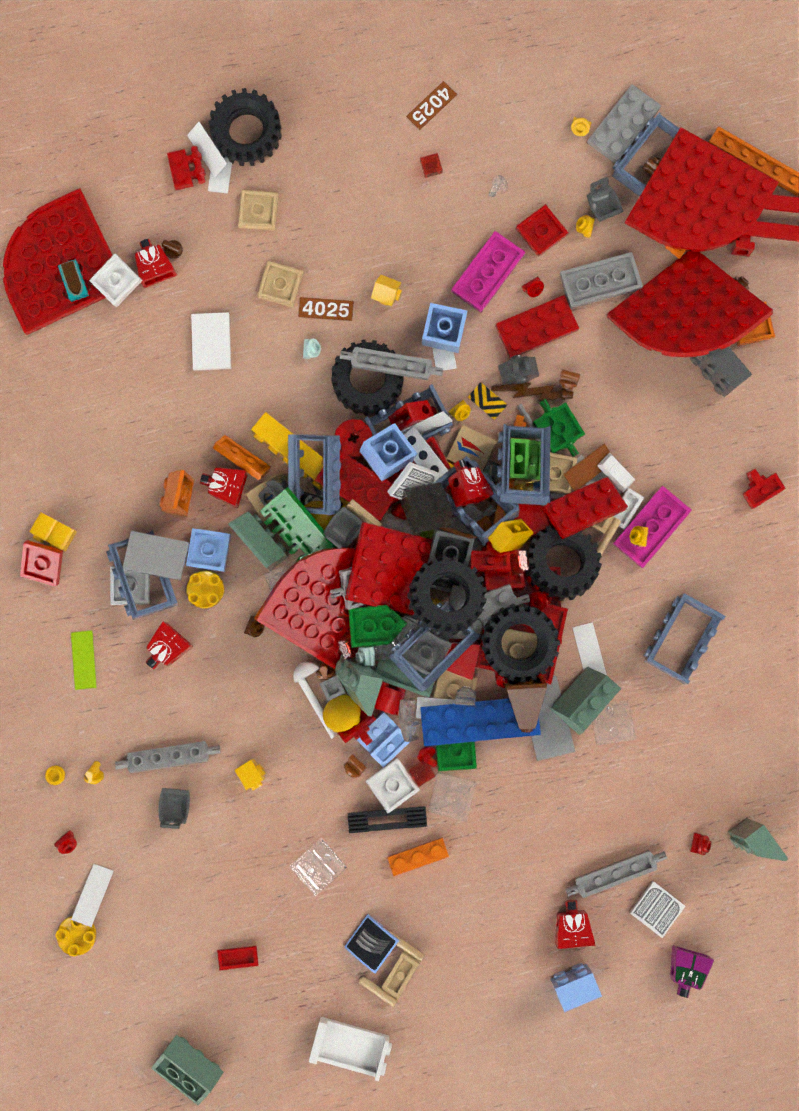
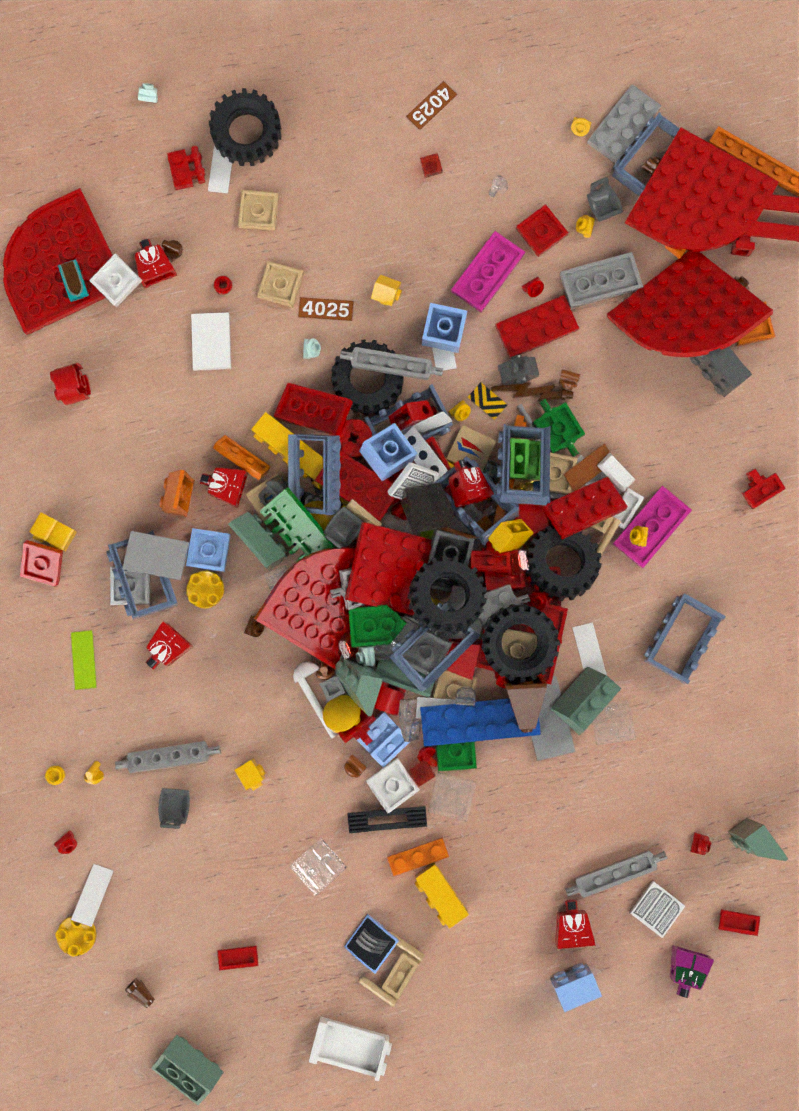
white sticker [187,122,227,177] -> none
none -> red brick [50,362,91,406]
none -> reddish brown cone [125,978,155,1008]
none -> light aqua plate [138,83,158,103]
none -> red plate [214,276,233,295]
none -> red plate [273,382,353,435]
none -> yellow brick [414,862,469,929]
none -> red tile [718,909,761,936]

